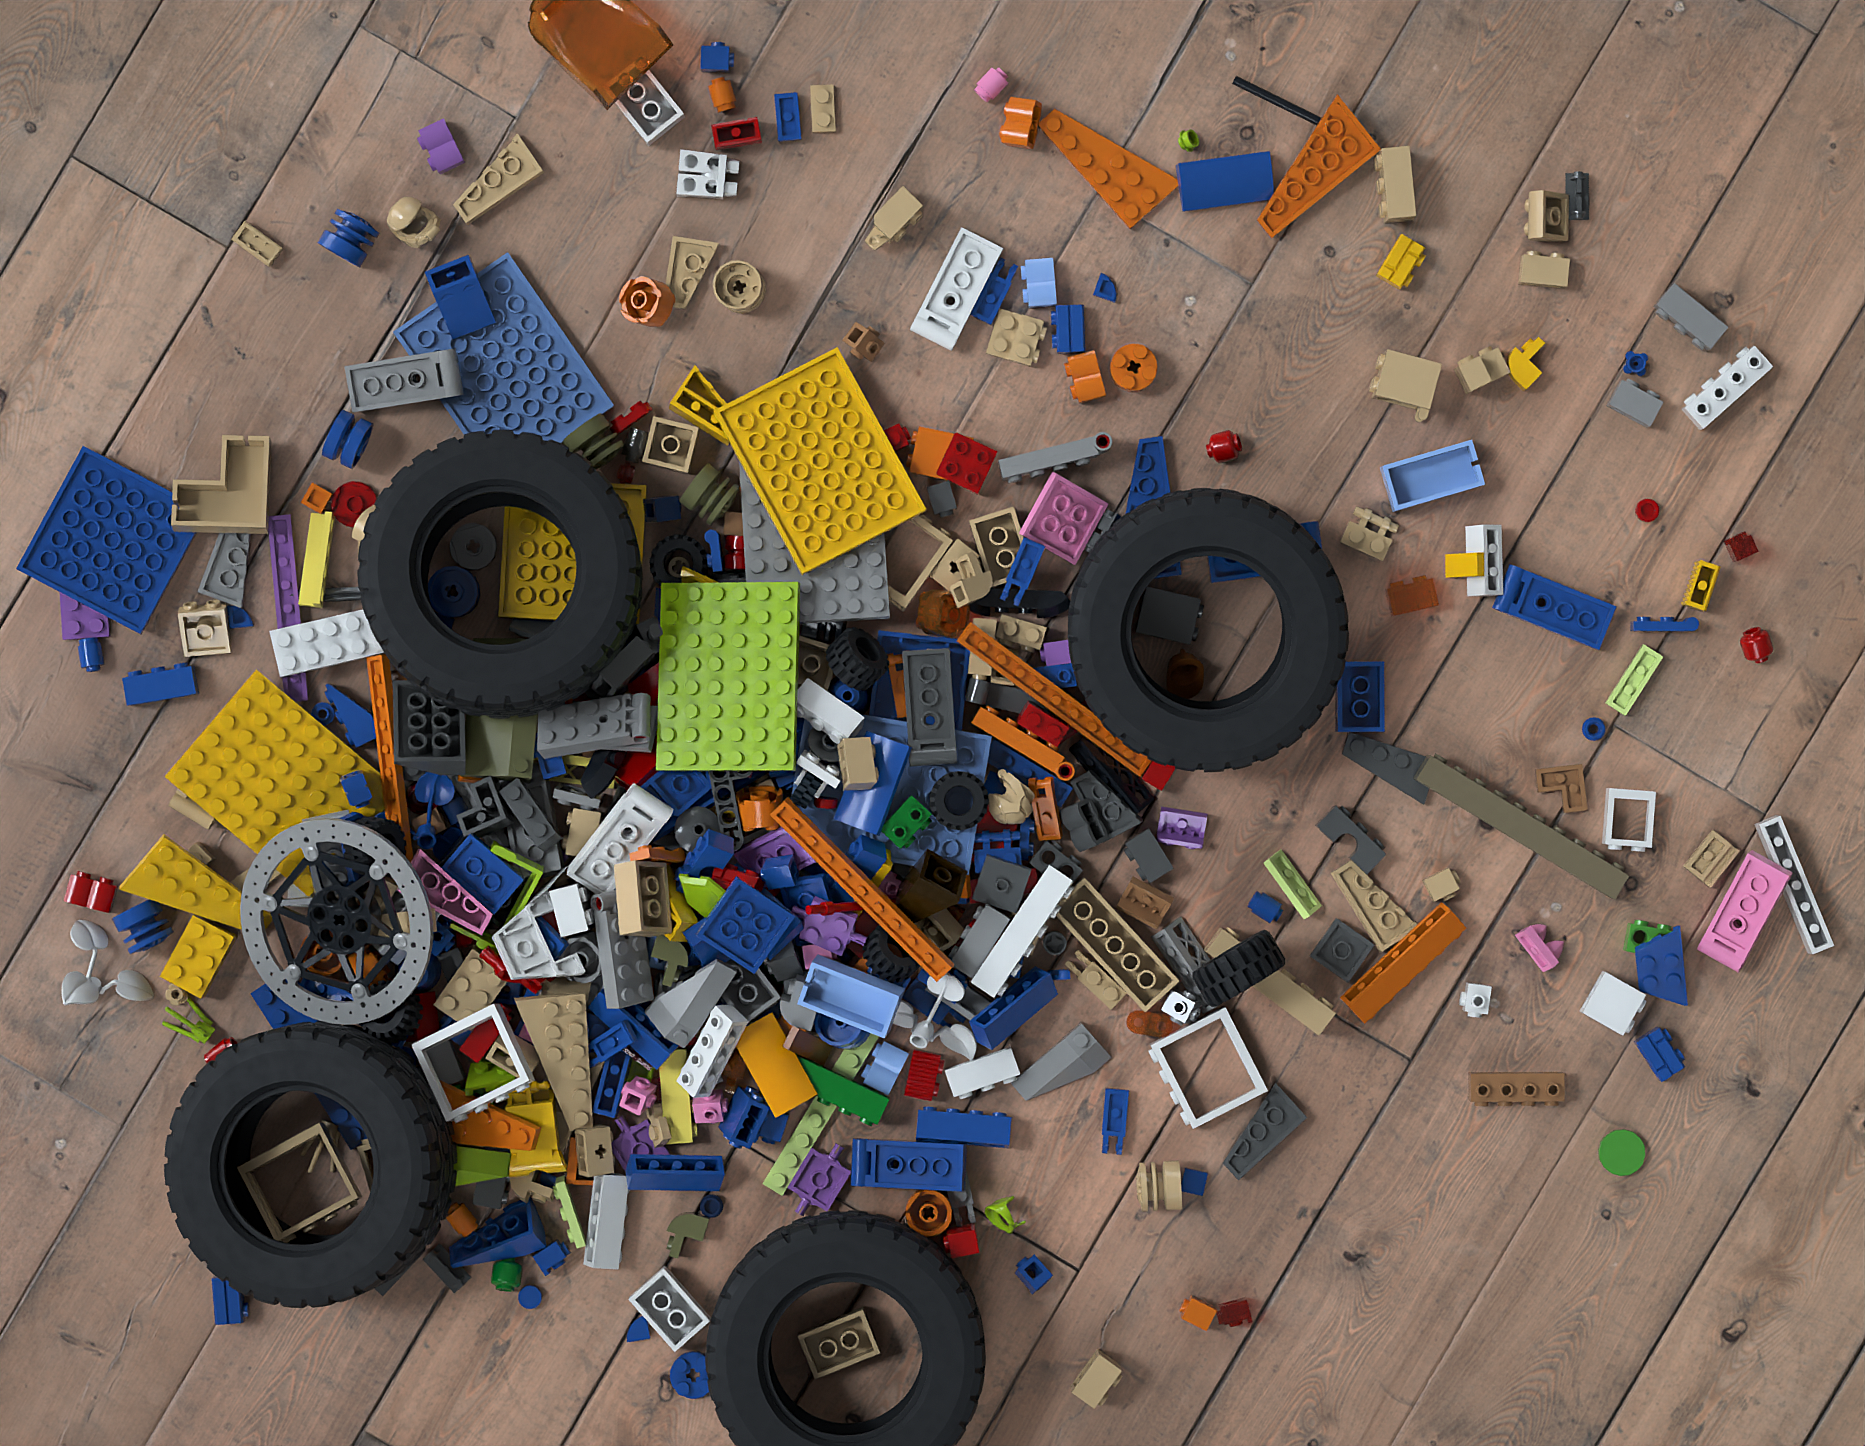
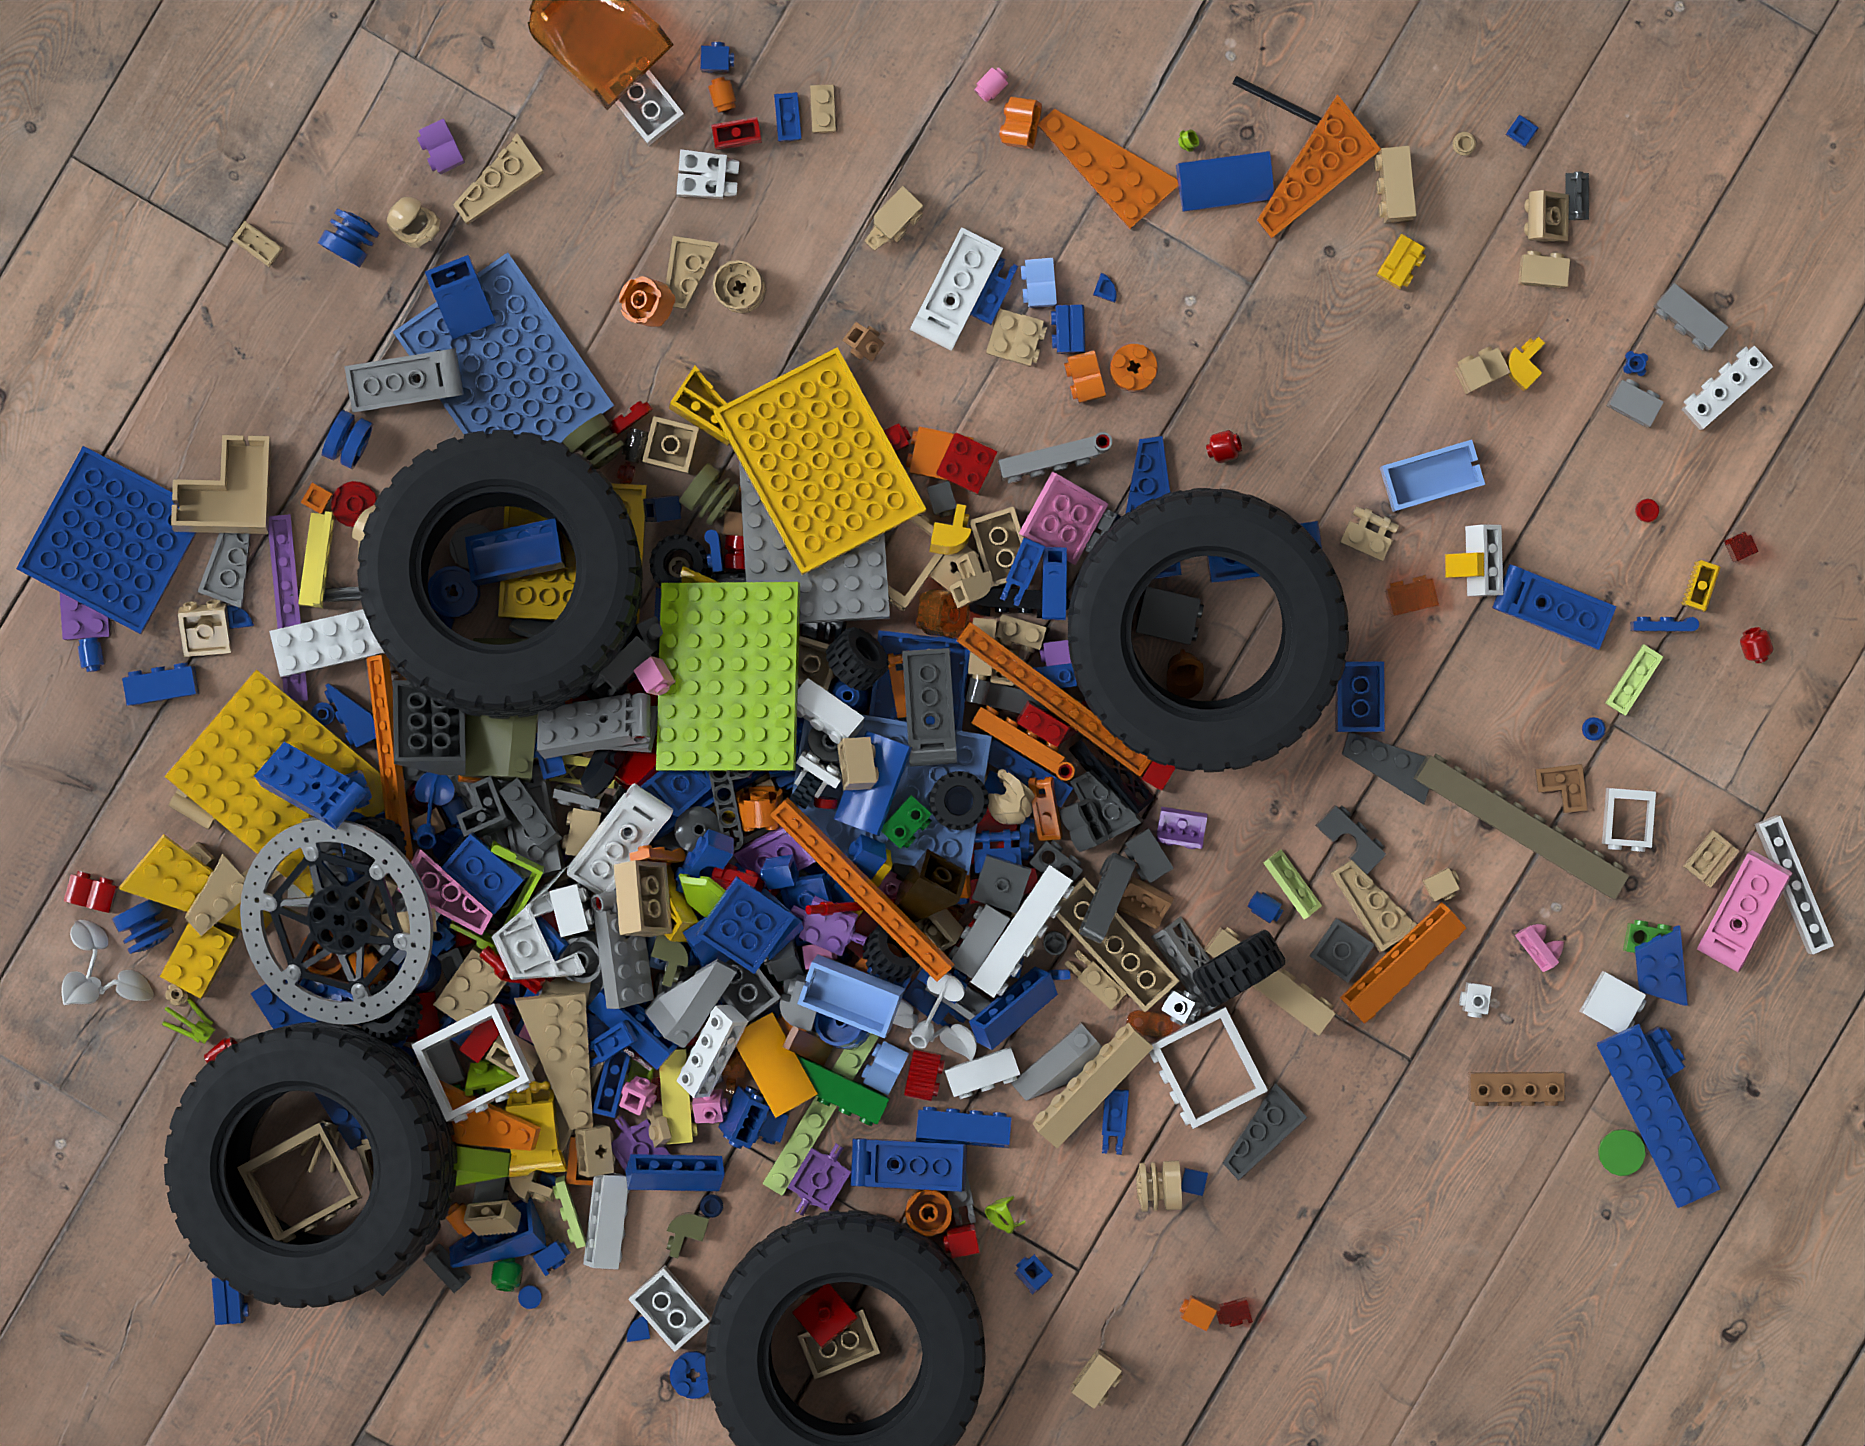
tan container [1369,349,1442,422] -> none
none -> tan wing [185,854,245,936]
none -> blue hinge [254,742,367,830]
none -> tan brick [464,1200,521,1237]
none -> blue slope [465,518,566,586]
none -> bright pink brick [633,656,676,696]
none -> red plate [792,1284,858,1349]
none -> yellow brick [929,504,971,555]
none -> tan brick [1032,1022,1154,1148]
none -> blue slope [1042,547,1067,620]
none -> dark grey beam [1078,852,1136,944]
none -> tan plate [1452,132,1476,156]
none -> blue tile [1505,115,1538,148]
none -> blue plate [1597,1024,1720,1208]

